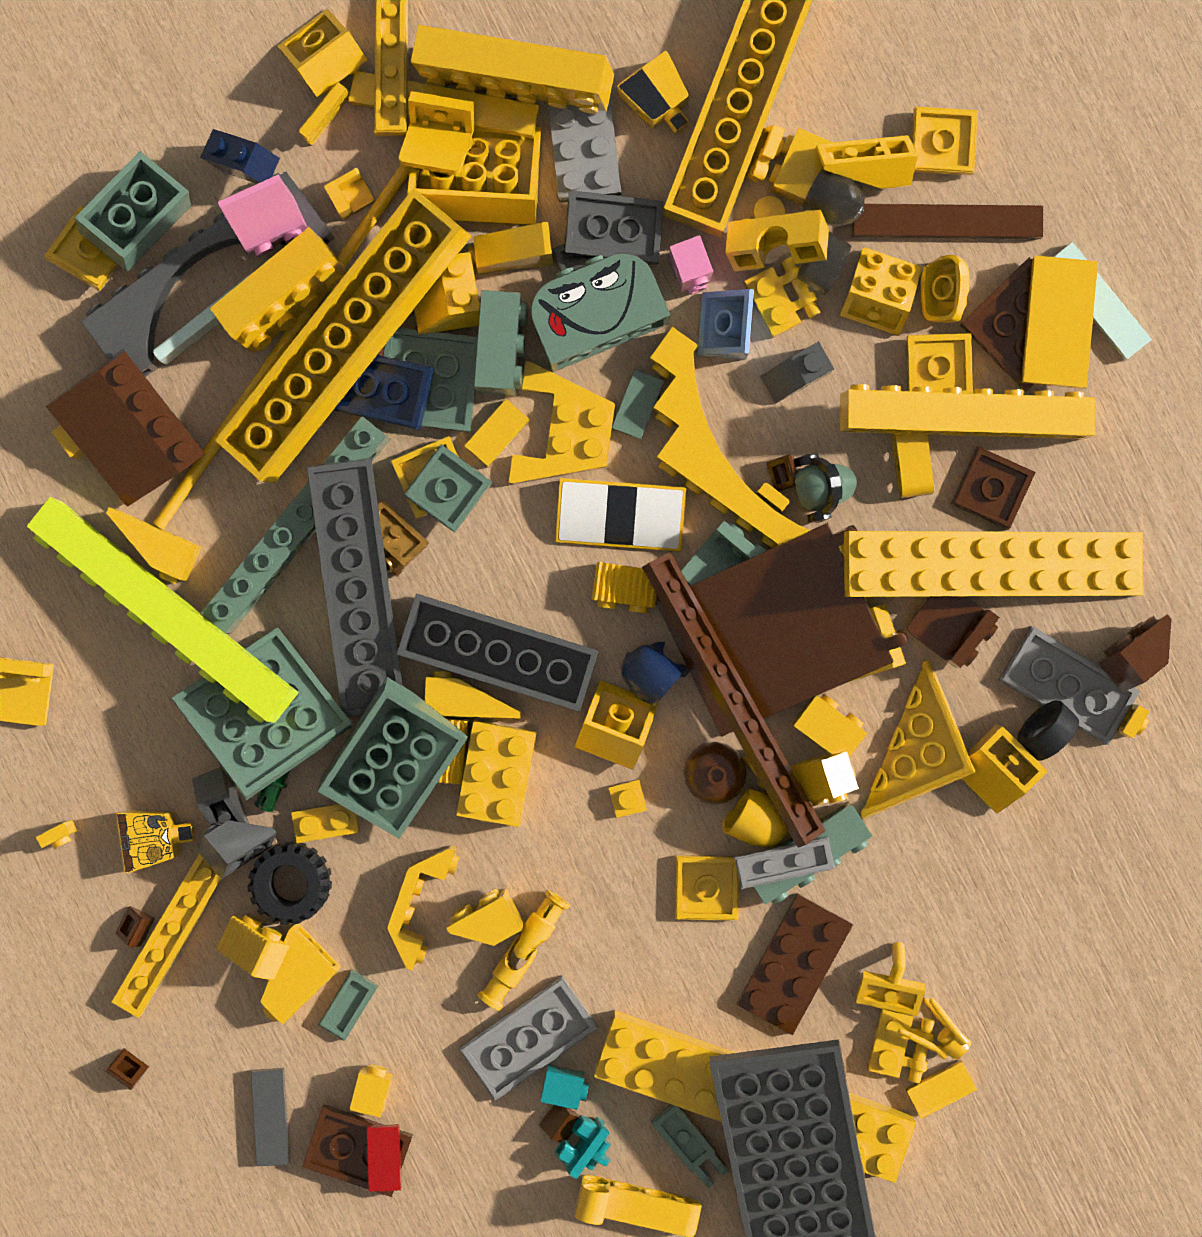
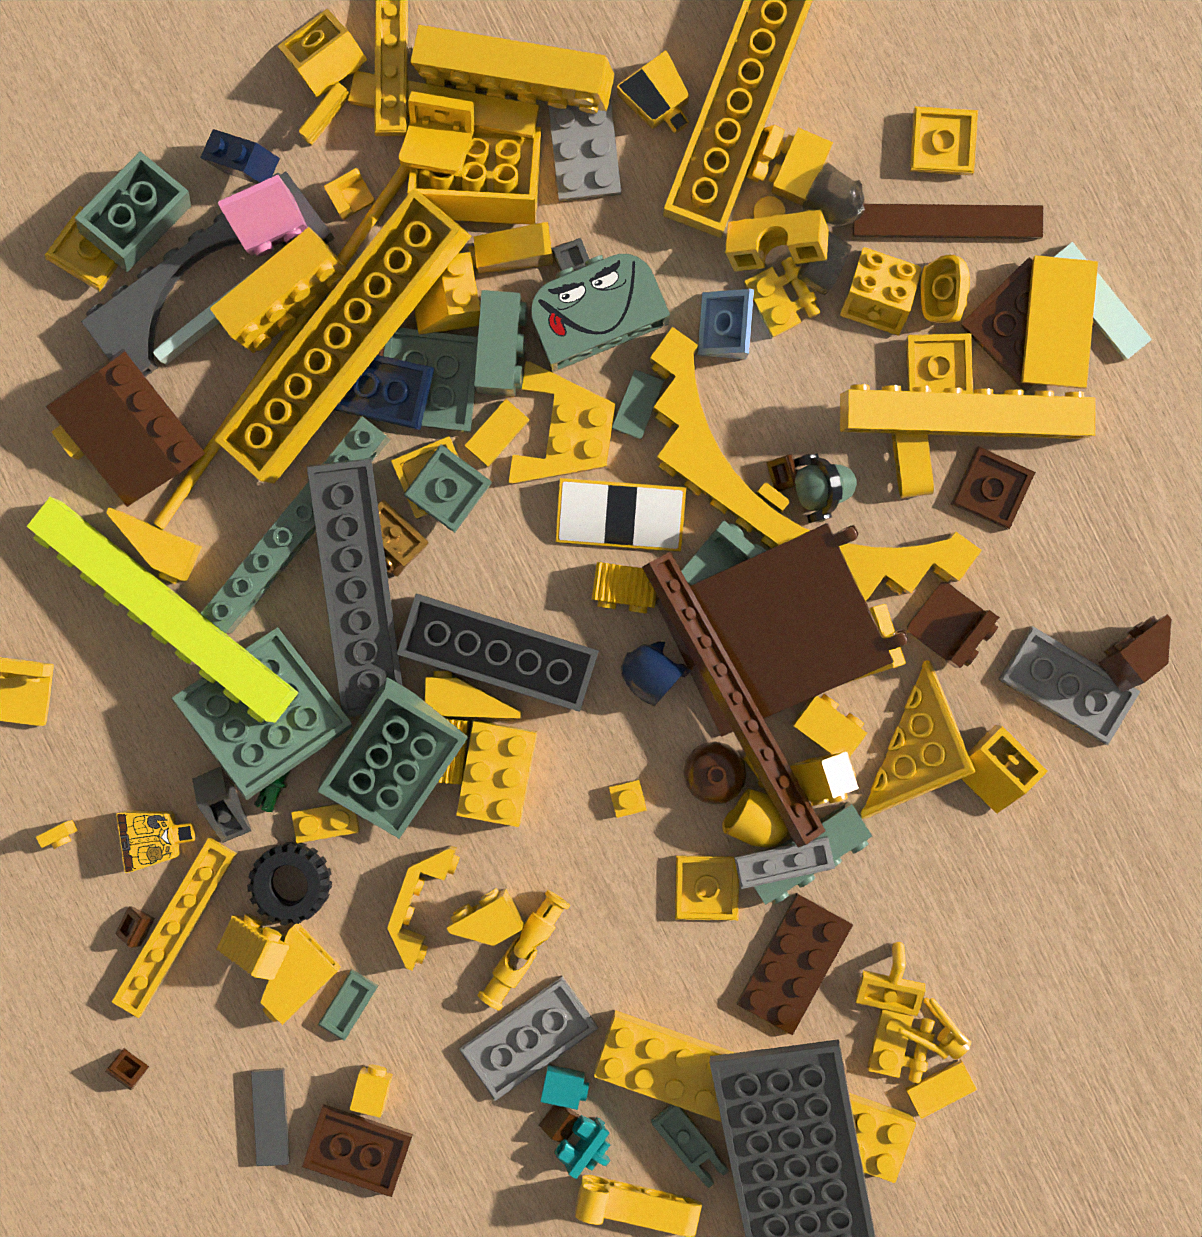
dark grey slope [198,820,277,879] -> none
red tile [367,1124,402,1192] -> none
dark grey plate [564,190,664,266] -> none
yellow slope [574,680,658,770] -> none
bright pink brick [668,235,713,295] -> none
dark grey slope [760,341,834,404] -> none
yellow slope [816,135,917,189] -> none
yellow plate [844,531,1143,597] -> none
black tyre [1017,700,1079,761] -> none
yellow plate [1116,704,1150,739] -> none

